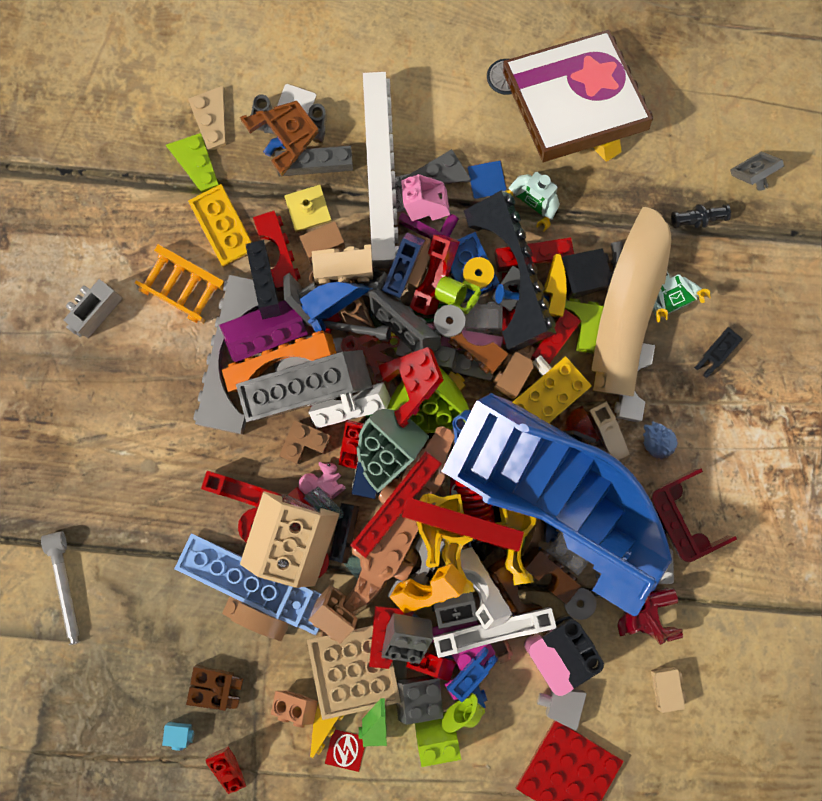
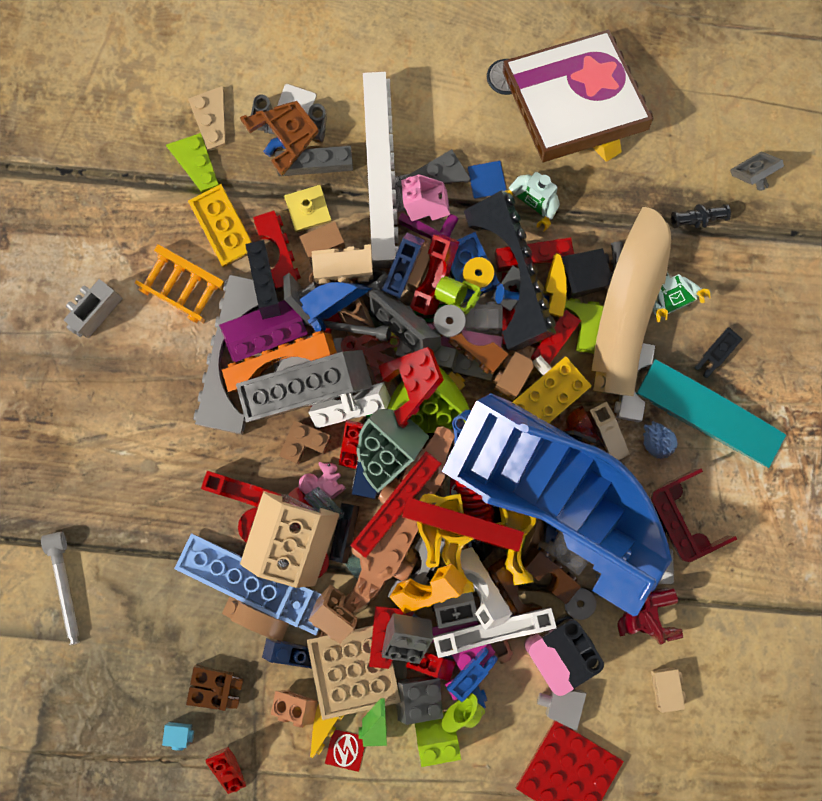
none -> dark blue slope [262,638,312,669]
none -> teal slope [636,359,786,468]

